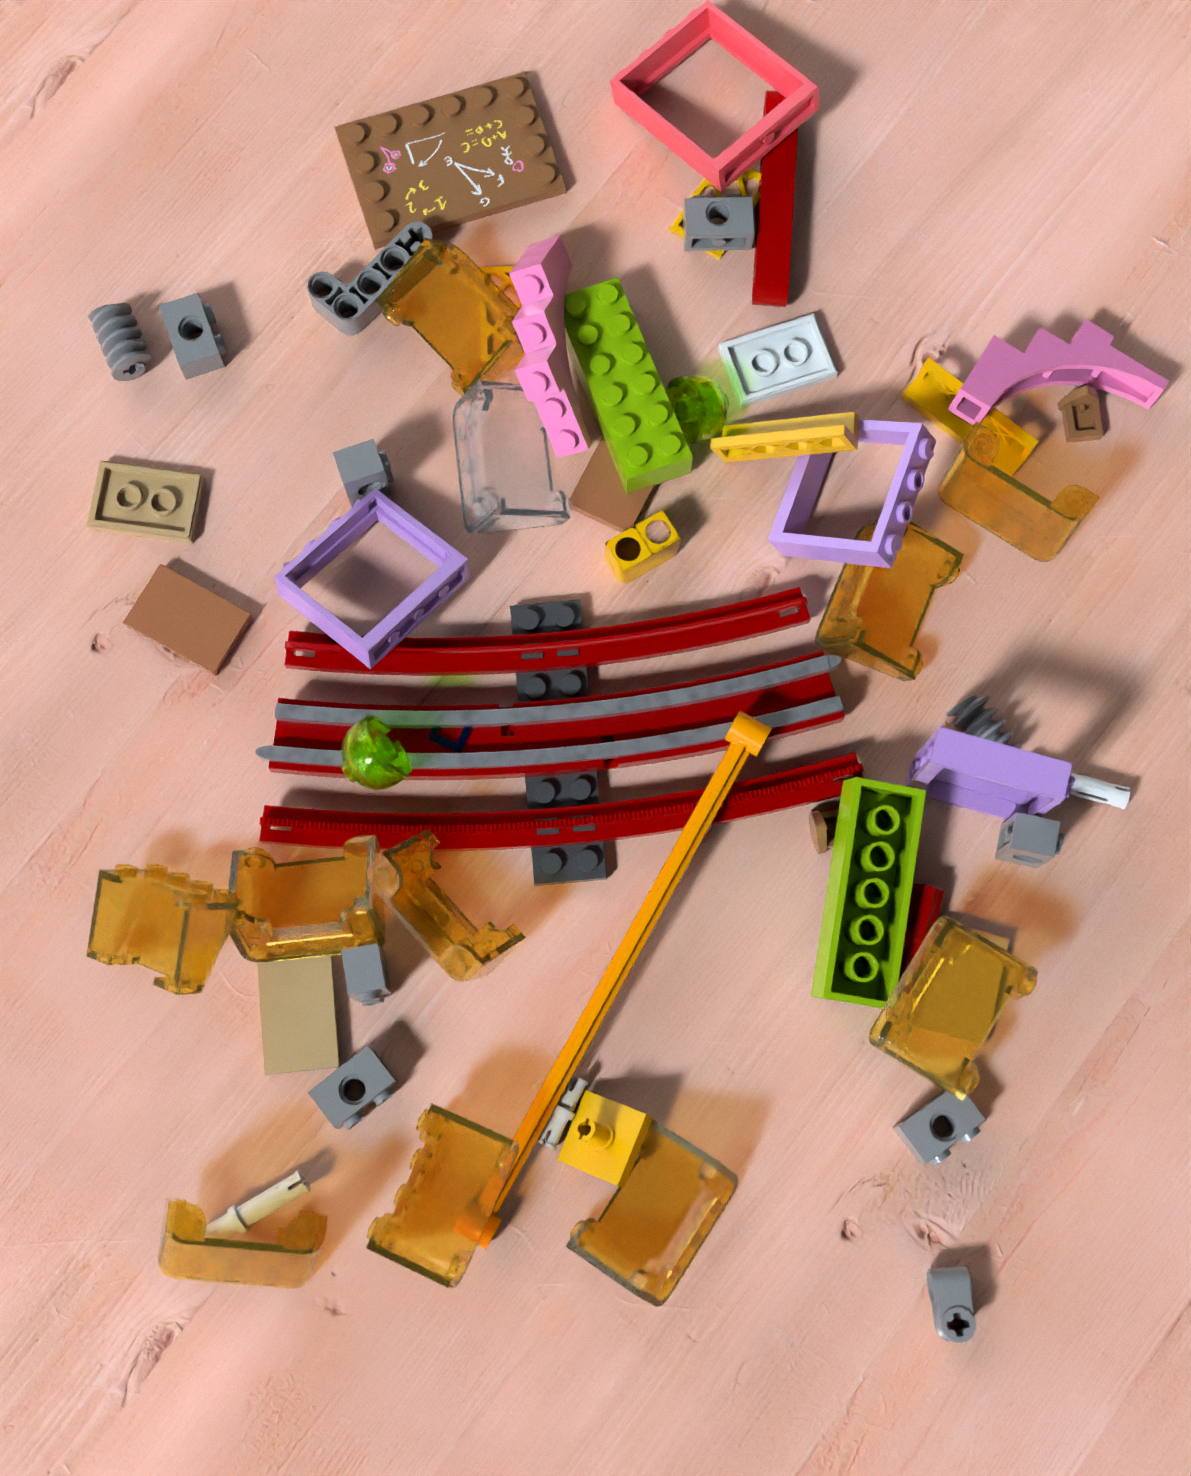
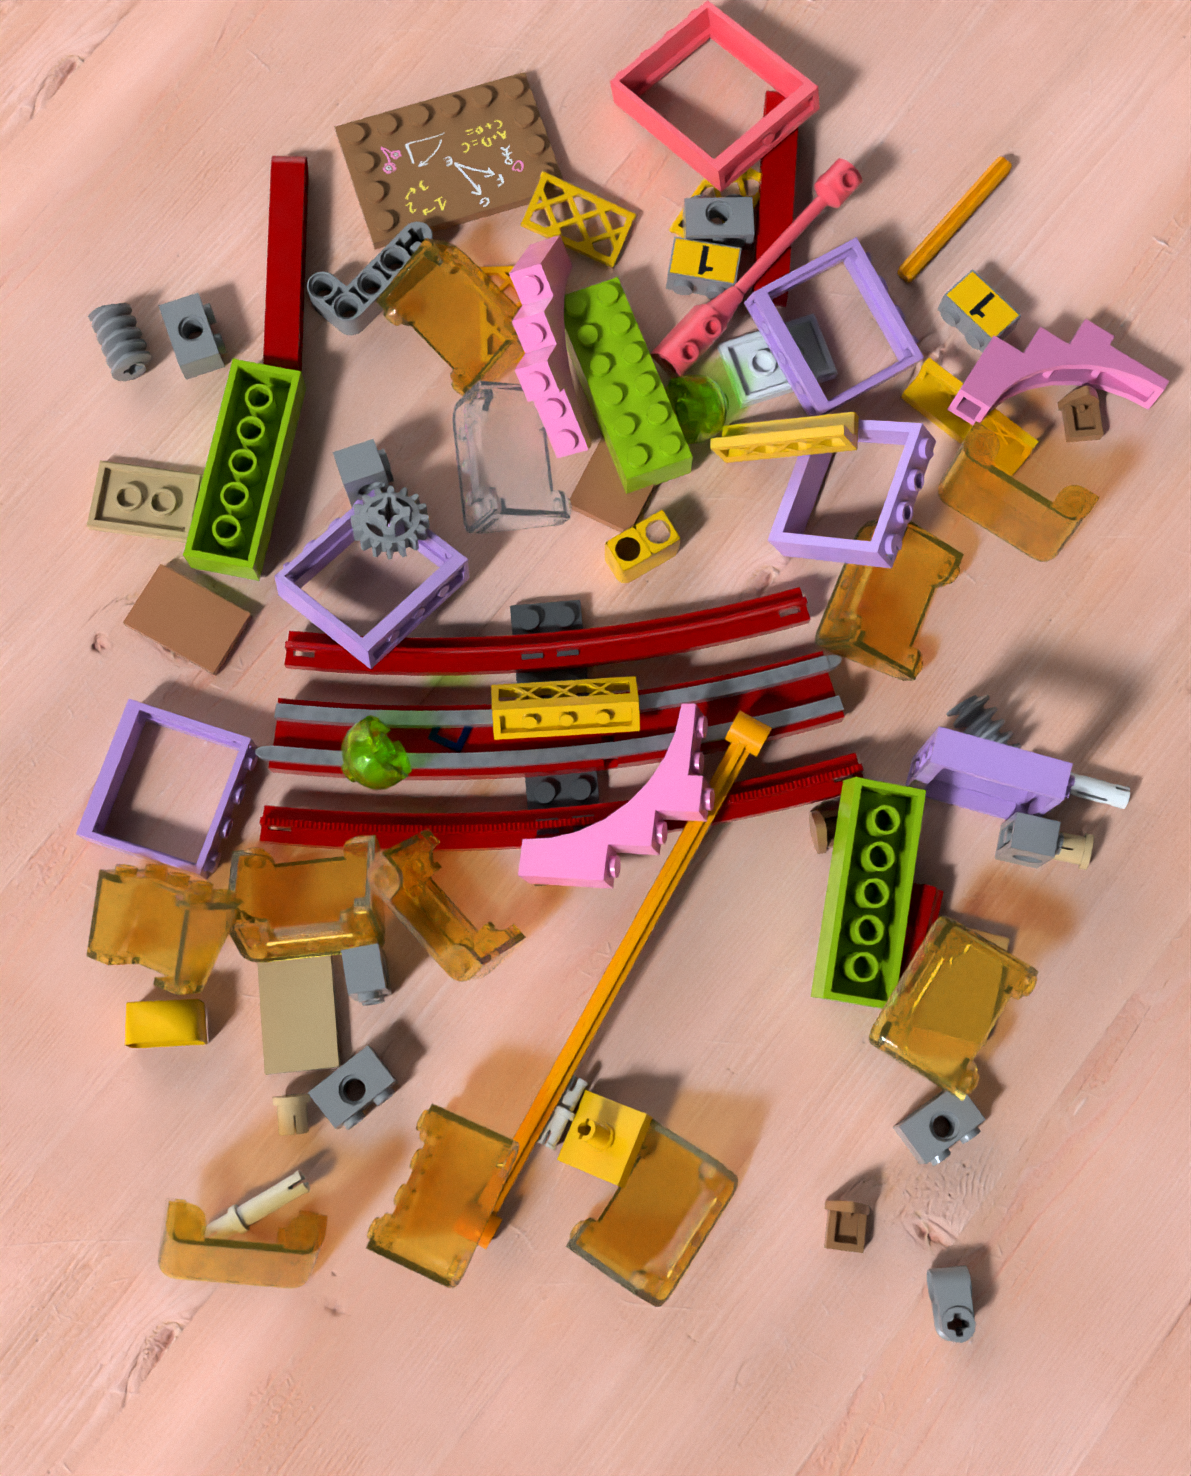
none -> lavender window [76,699,258,880]
none -> yellow piece [125,999,208,1048]
none -> lime brick [183,359,306,581]
none -> red beam [263,156,309,373]
none -> tan bush [272,1094,311,1136]
none -> light grey gear [351,485,430,559]
none -> yellow fence [491,676,640,740]
none -> bright pink arch [518,704,715,889]
none -> yellow window [520,171,636,268]
none -> coral bar [650,158,862,379]
none -> brick [666,237,742,300]
none -> lavender window [744,237,924,417]
none -> medium nougat tile [824,1200,870,1253]
none -> light orange axle [897,156,1012,283]
none -> brick [938,269,1021,353]
none -> tan bush [1053,832,1094,870]

